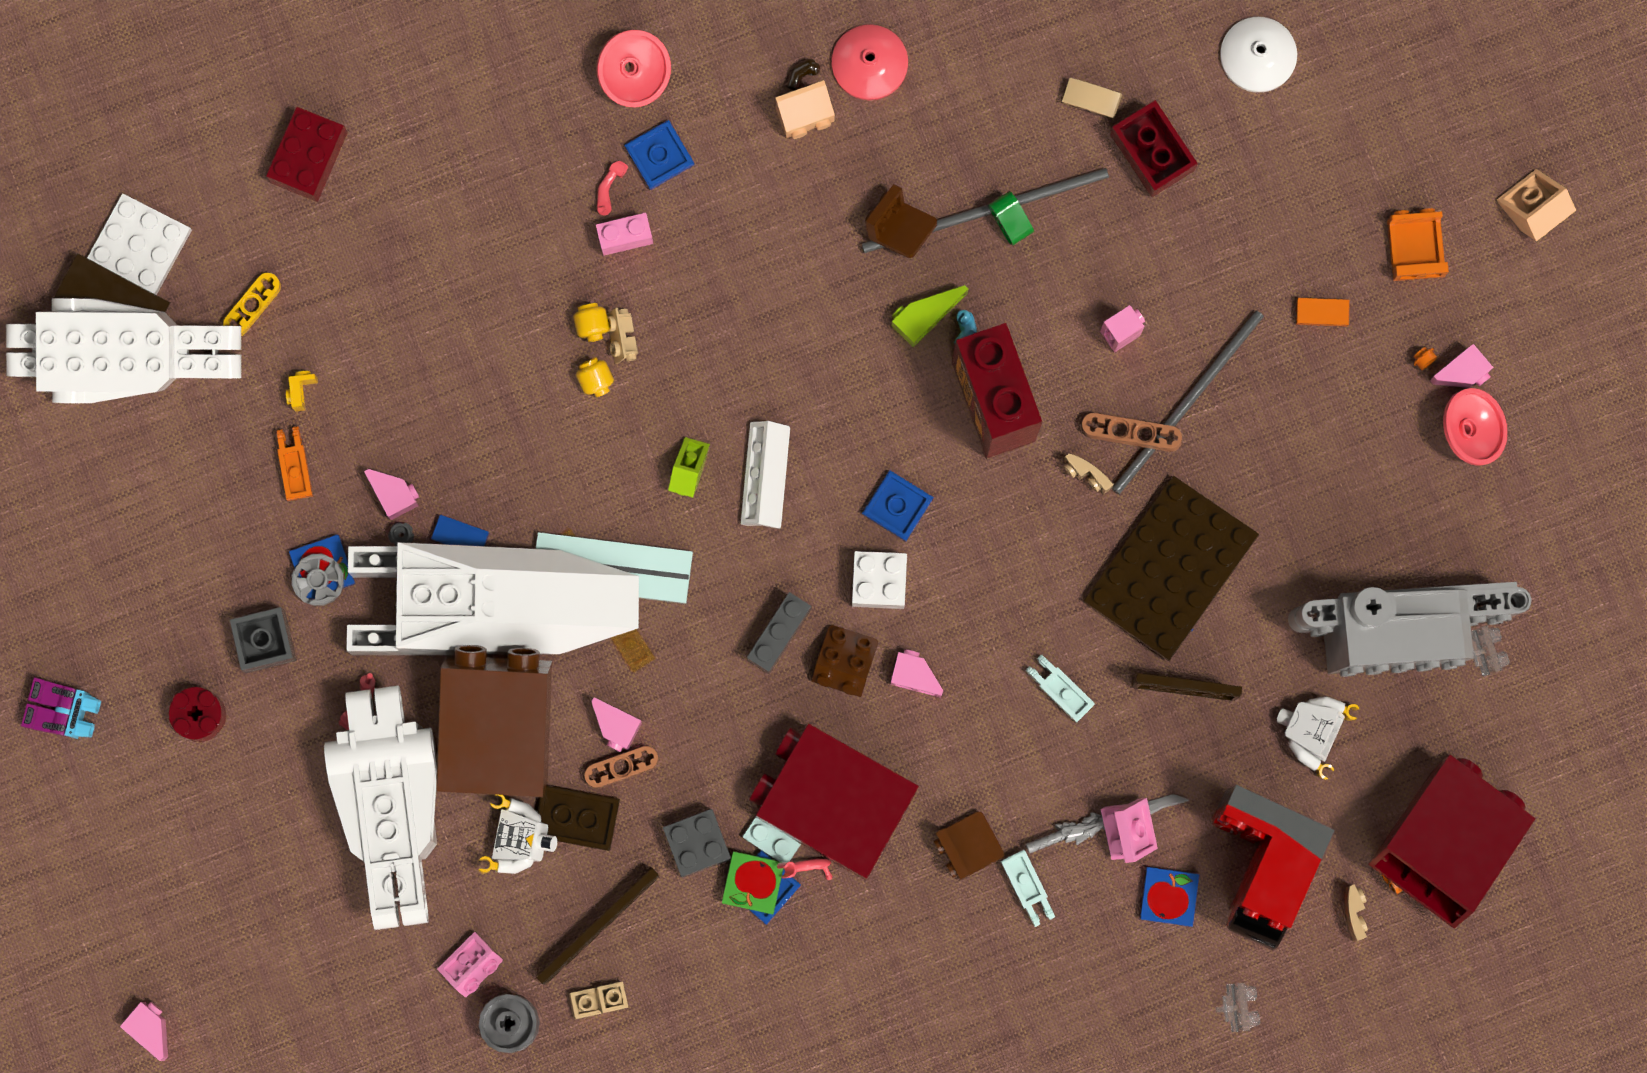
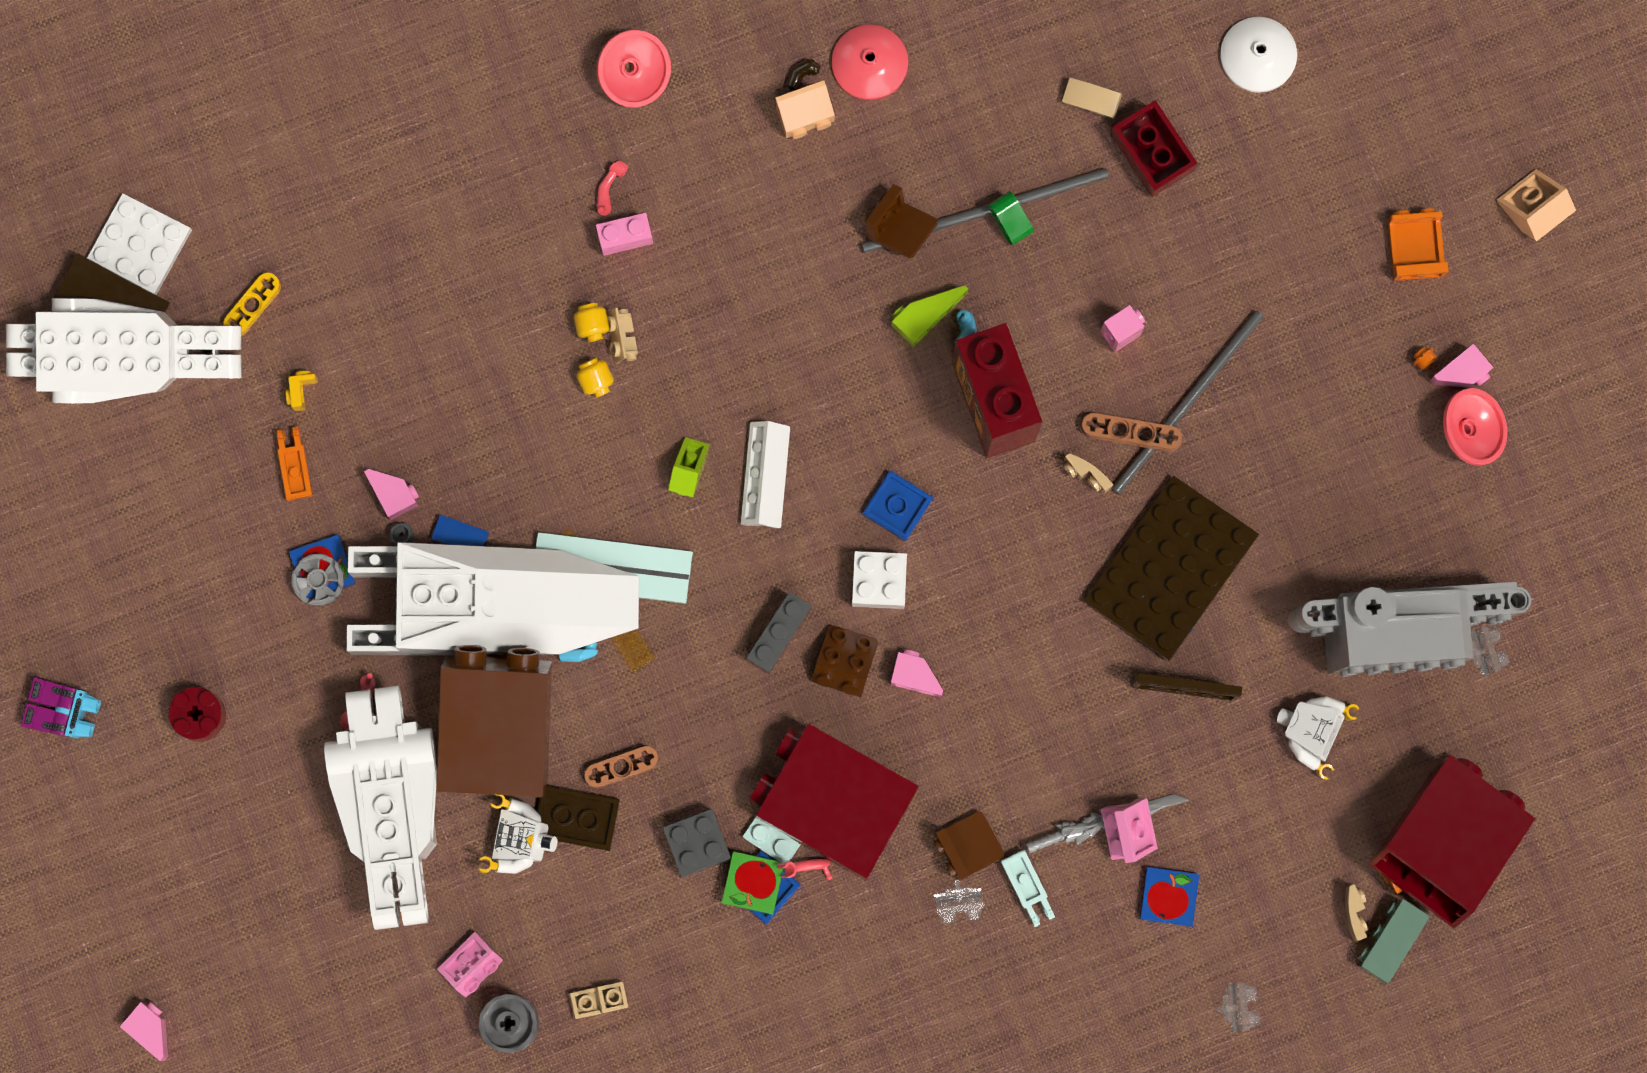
dark grey brick [230,607,297,673] -> none
dark red brick [266,107,348,202] -> none
dark brown tile [536,868,660,985] -> none
bright pink slope [592,697,642,752] -> none
blue tile [624,120,695,190] -> none
light aqua hinge [1025,655,1095,723] -> none
red piece [1211,785,1335,950] -> none
orange tile [1296,298,1349,327] -> none
none -> medium azure arm [559,642,598,662]
none -> clear hips [934,880,985,924]
none -> sand green brick [1358,899,1430,984]

